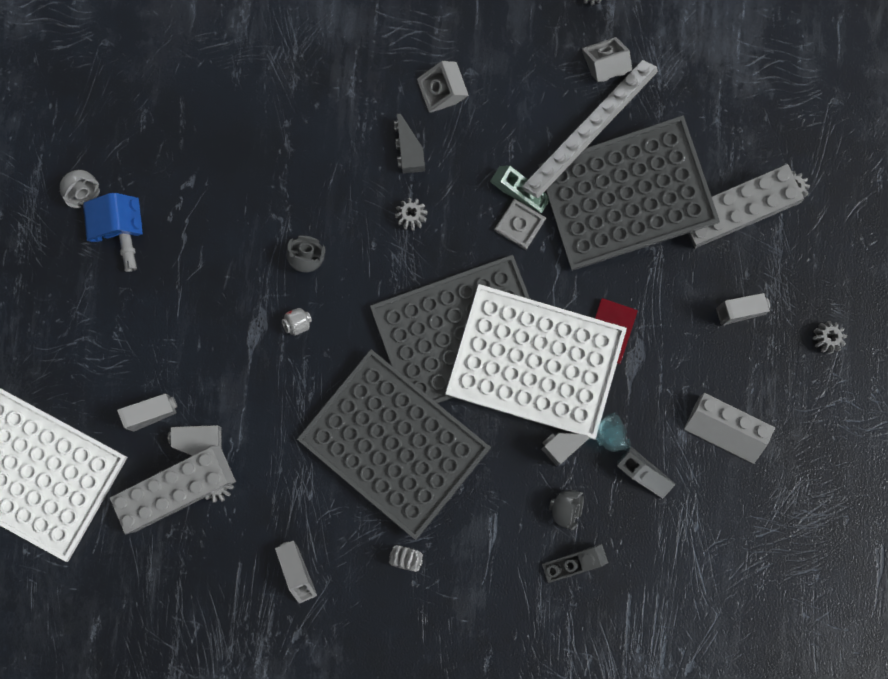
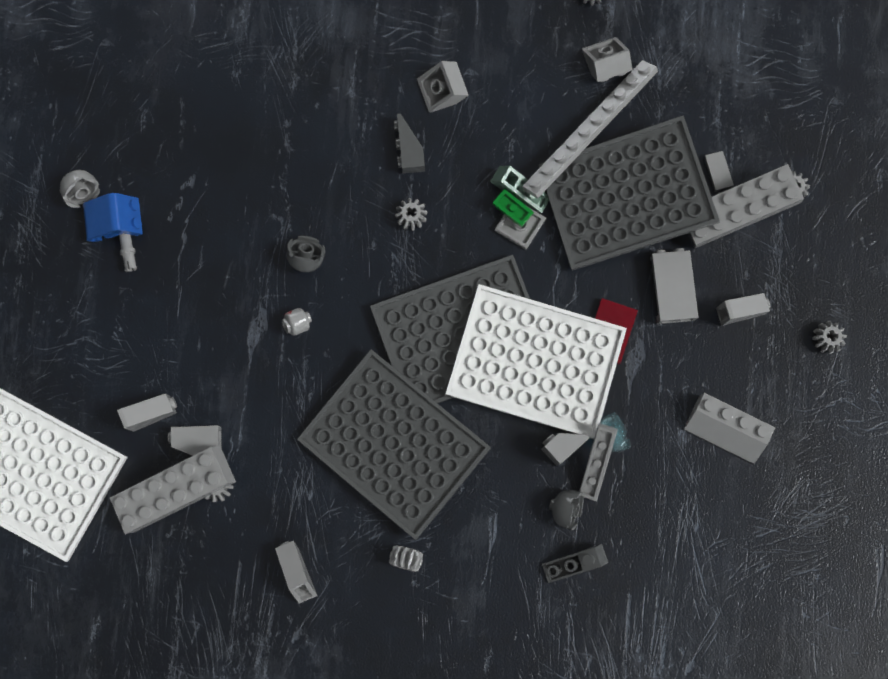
dark grey slope [617,446,676,499] -> none
none -> green plate [492,189,534,228]
none -> light grey tile [579,423,618,501]
none -> light grey panel [649,248,699,324]
none -> light grey tile [704,151,734,192]

